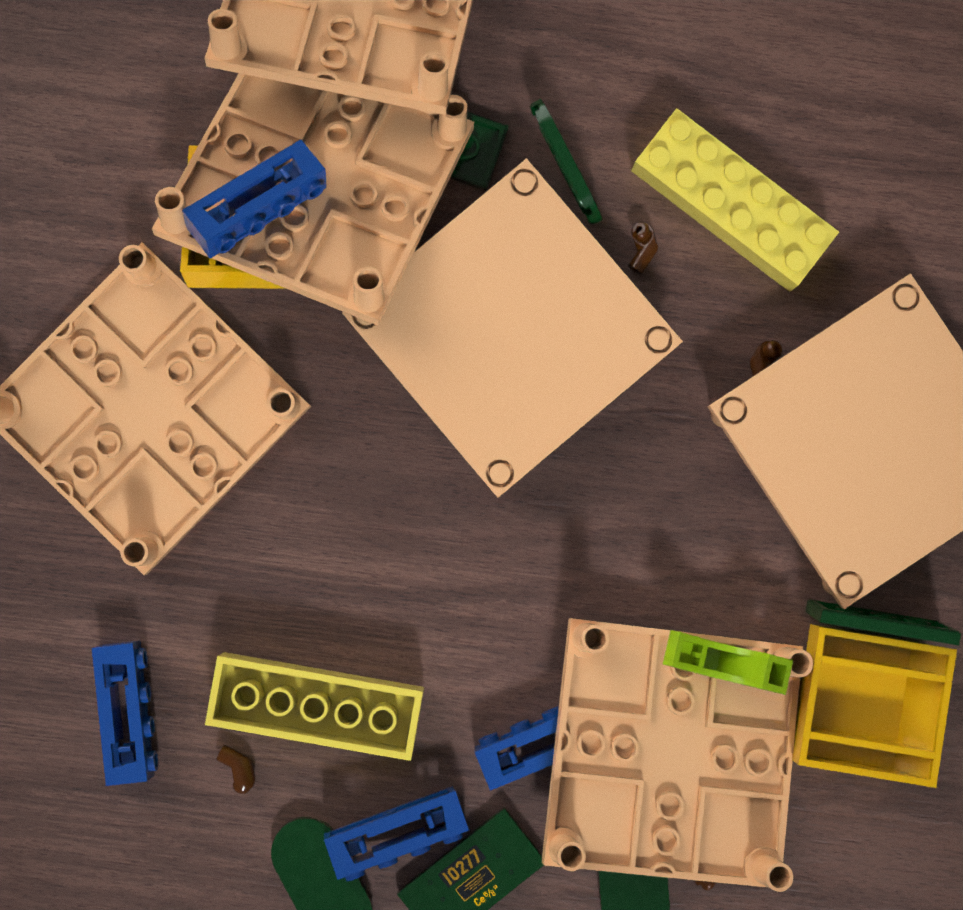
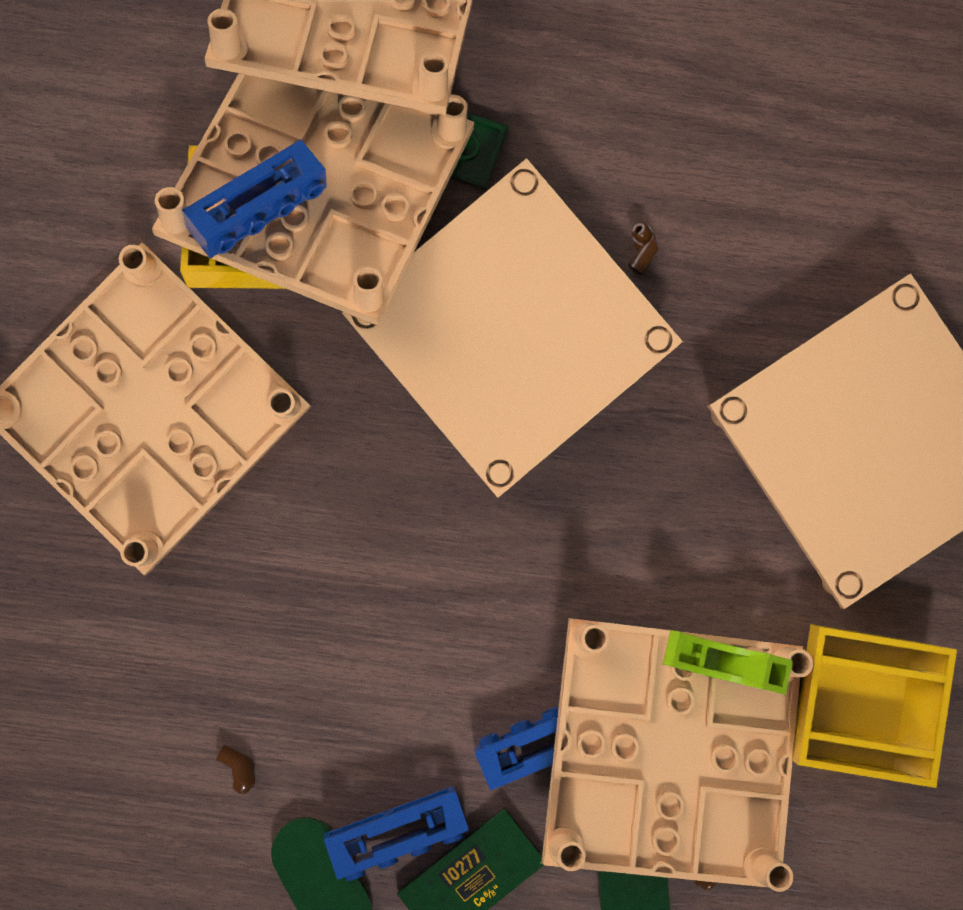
blue brick [92,640,159,786] -> none
light yellow brick [205,652,424,761] -> none
dark green tile [529,99,603,225] -> none
light yellow brick [631,108,839,292] -> none
reddish brown arm [750,340,782,376] -> none
dark green tile [806,599,961,646] -> none

